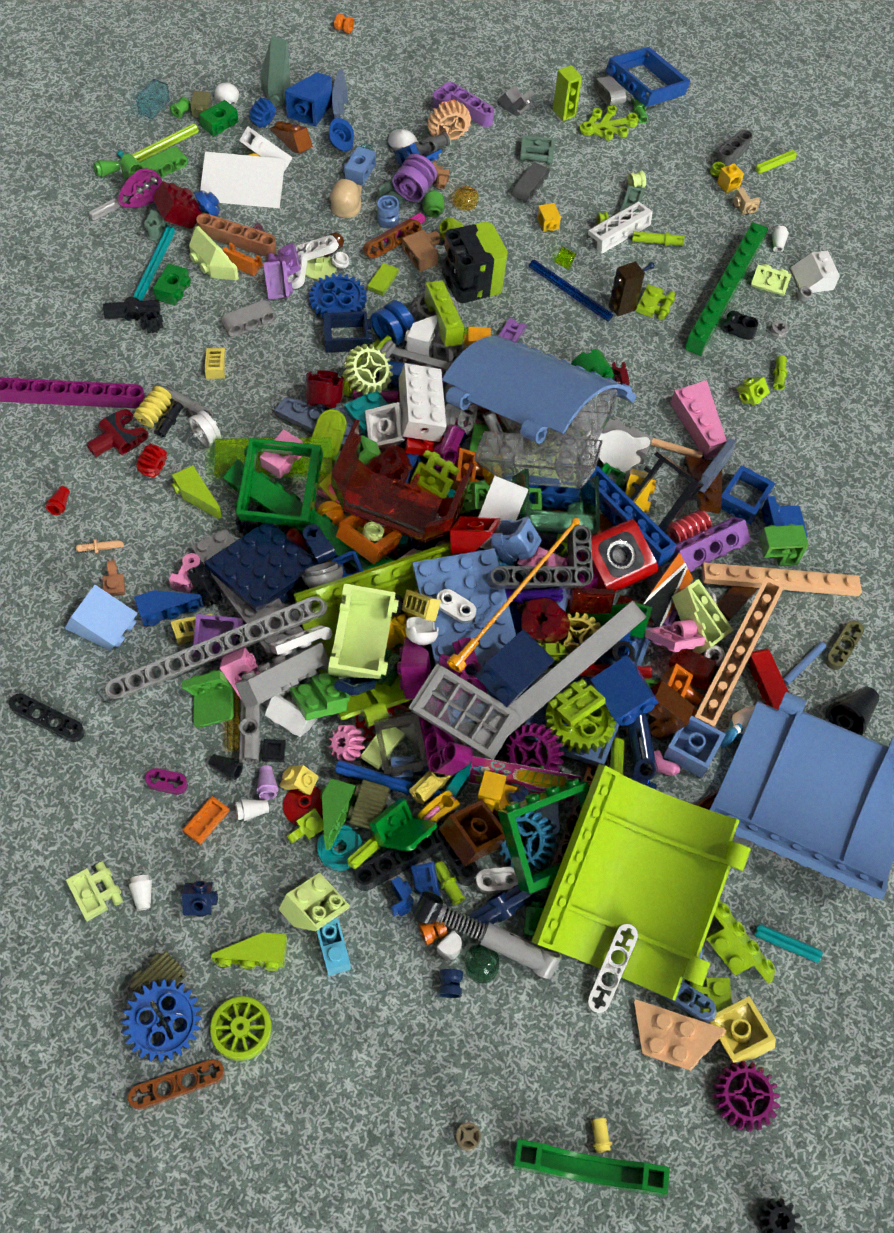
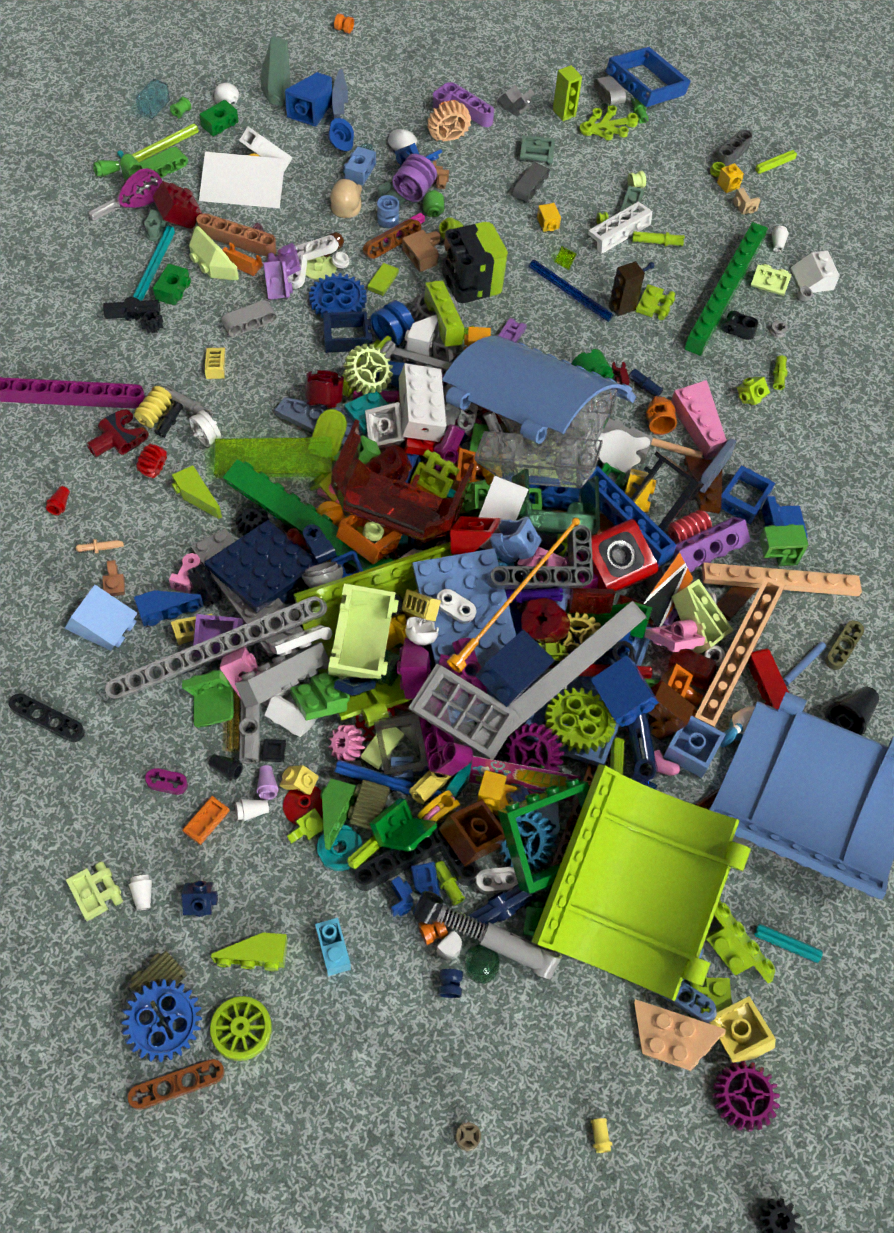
olive brick [191,91,212,118] -> none
blue piece [194,190,220,217] -> none
green window [234,438,323,527] -> none
blue gear [249,97,276,128] -> none
bright pink brick [260,429,303,479] -> none
dark orange slope [270,121,313,153] -> none
yellowish green slope [279,872,350,931] -> none
dark grey piece [401,131,450,156] -> none
clear yellow hair [453,186,479,211] -> none
green arch [512,1139,670,1197] -> none
lime plate [547,679,606,727] -> none
white beam [588,924,638,1013] -> none
none -> dark blue axle [629,369,663,396]
none -> orange helmet [645,396,677,435]

